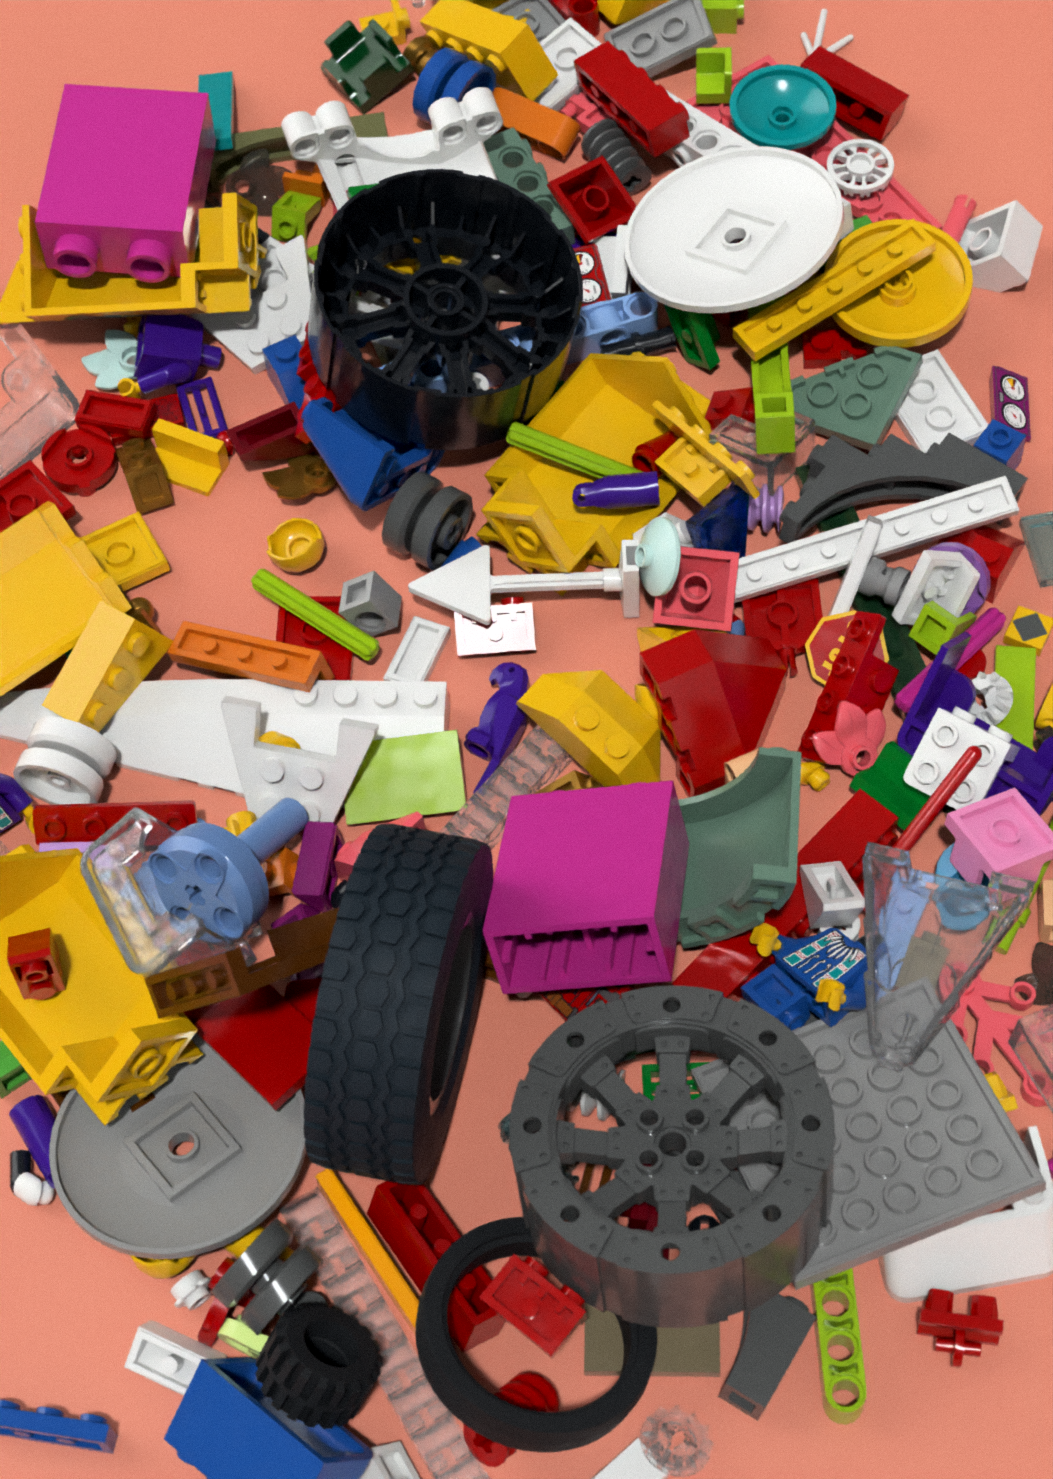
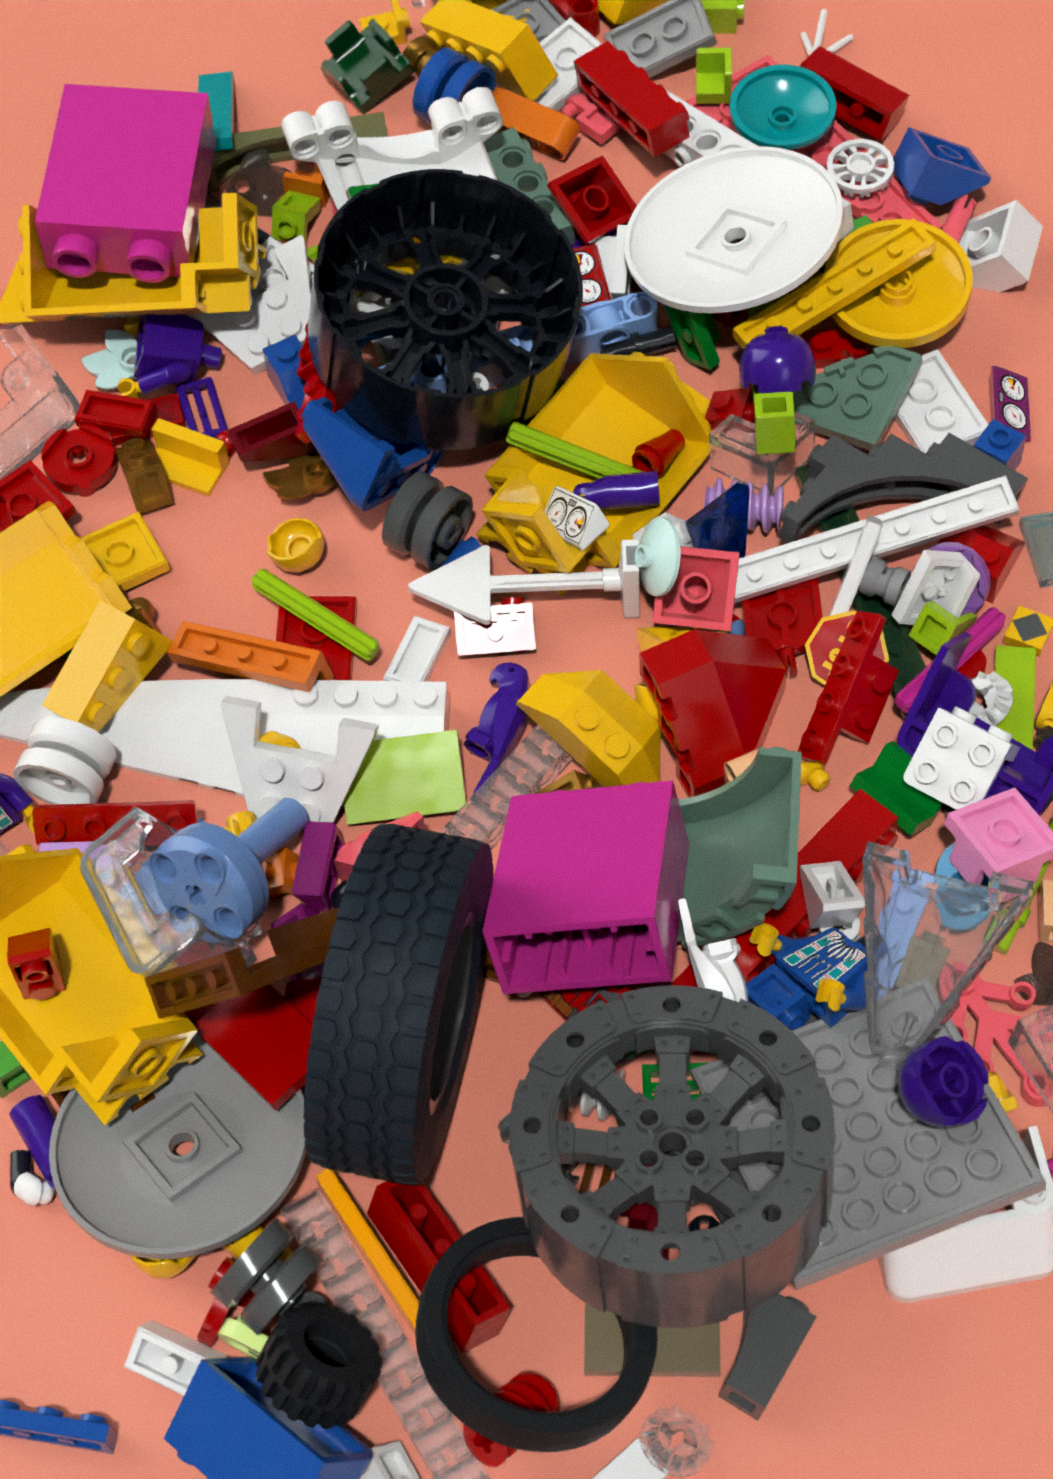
white plate [170,1270,211,1311] -> none
light grey brick [339,571,402,636] -> none
red bracket [479,1254,587,1358] -> none
dark grey piece [581,119,652,196] -> none
yellow bracket [652,400,760,507] -> none
lime beam [810,1268,867,1425] -> none
coral plate [812,701,886,776] -> none
red piece [855,746,982,916] -> none
red hips [916,1288,1004,1368] -> none
none -> slope [545,486,610,550]
none -> white animal [678,898,749,1002]
none -> dark purple cylinder [739,326,816,393]
none -> blue slope [893,127,991,205]
none -> dark purple cylinder [898,1036,989,1128]

